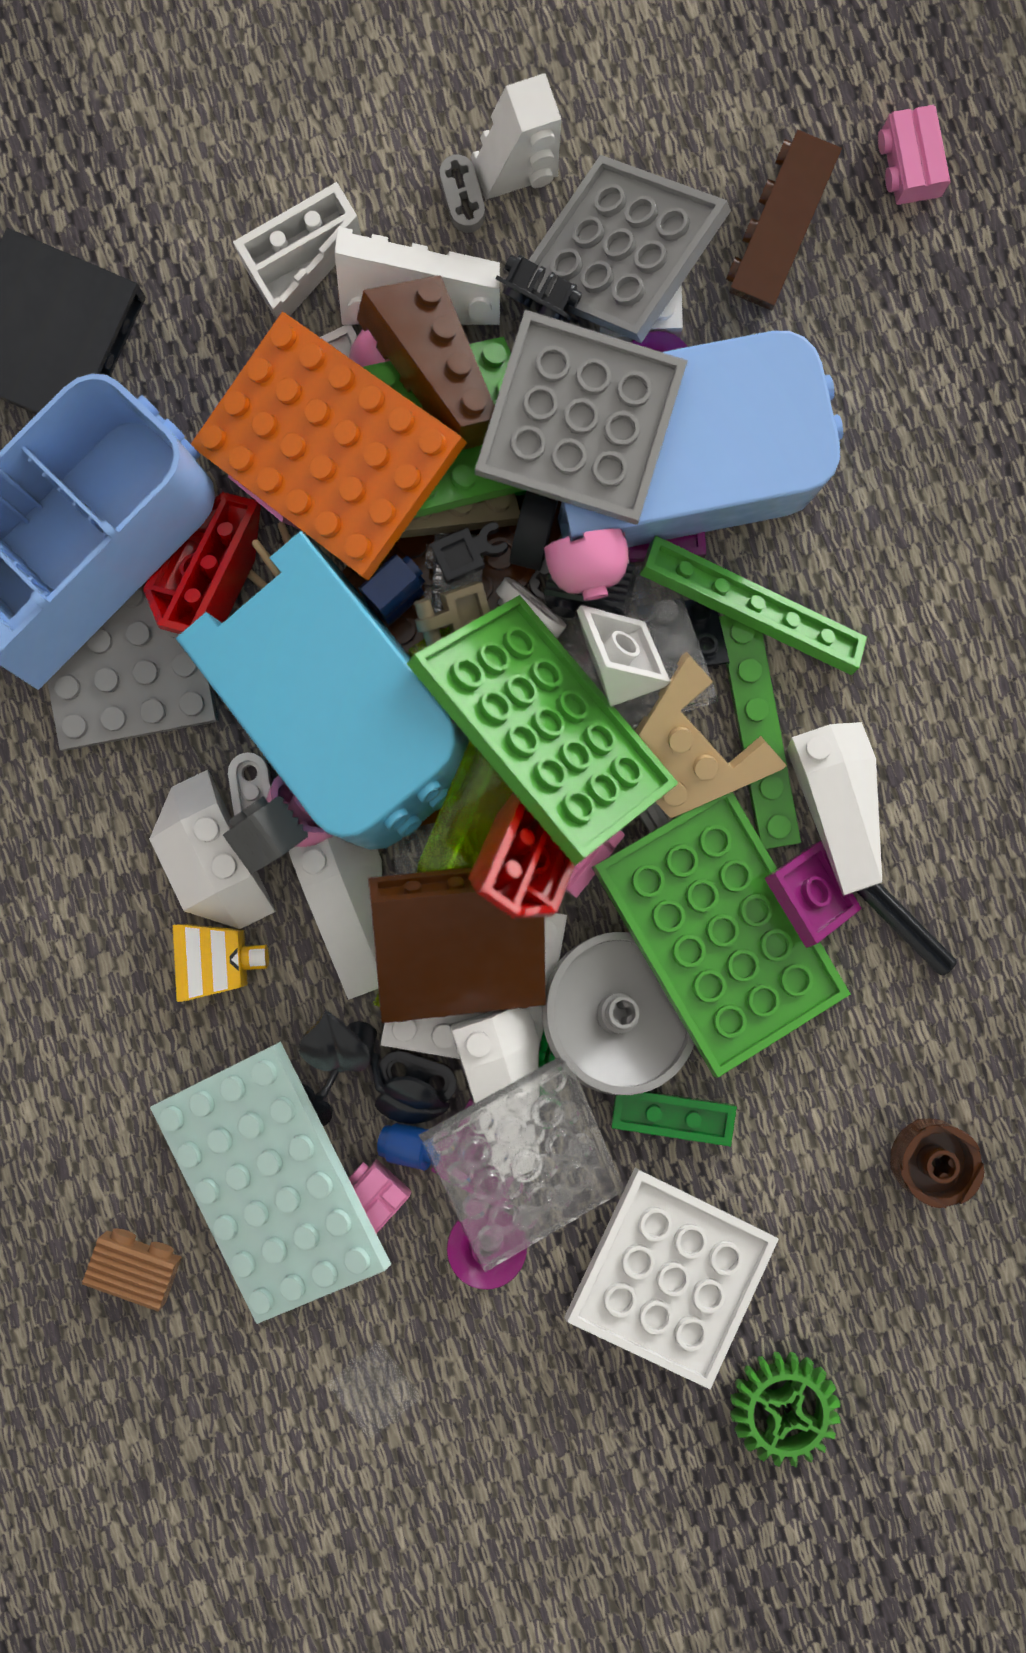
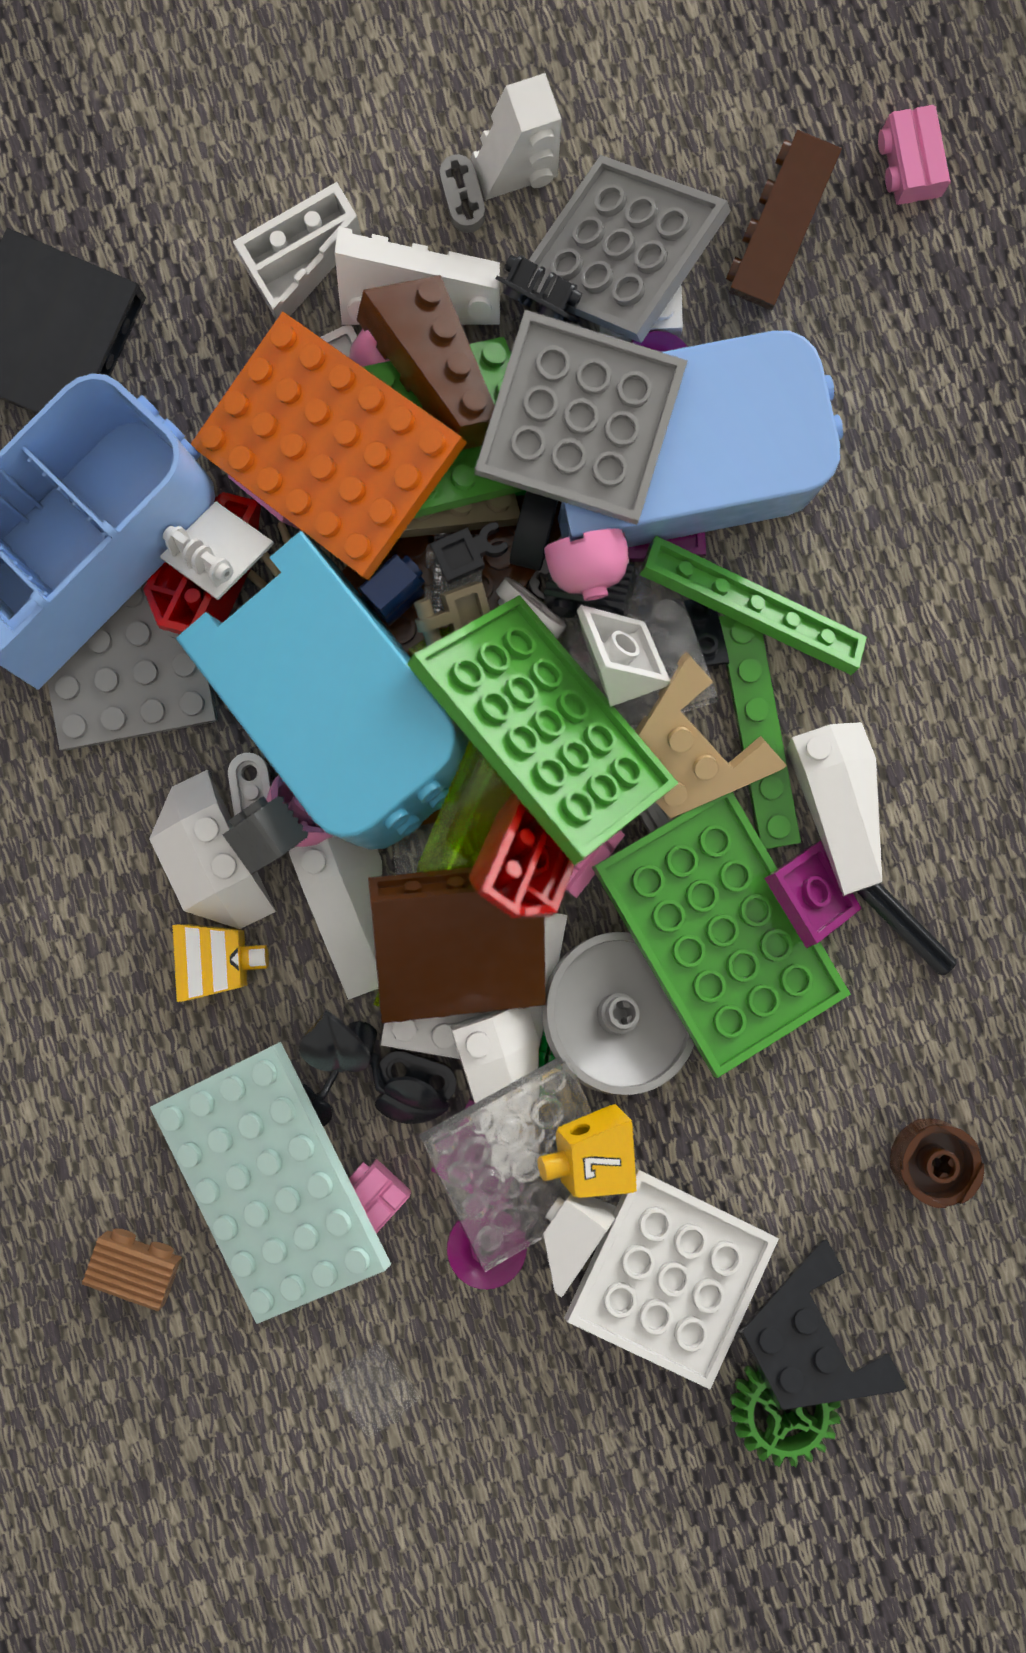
blue brick [377,1123,441,1170] -> none
green plate [611,1091,737,1147] -> none
none -> white hinge [160,501,274,600]
none -> yellow torso [537,1104,637,1198]
none -> white slope [543,1194,616,1297]
none -> black wing [739,1239,907,1410]

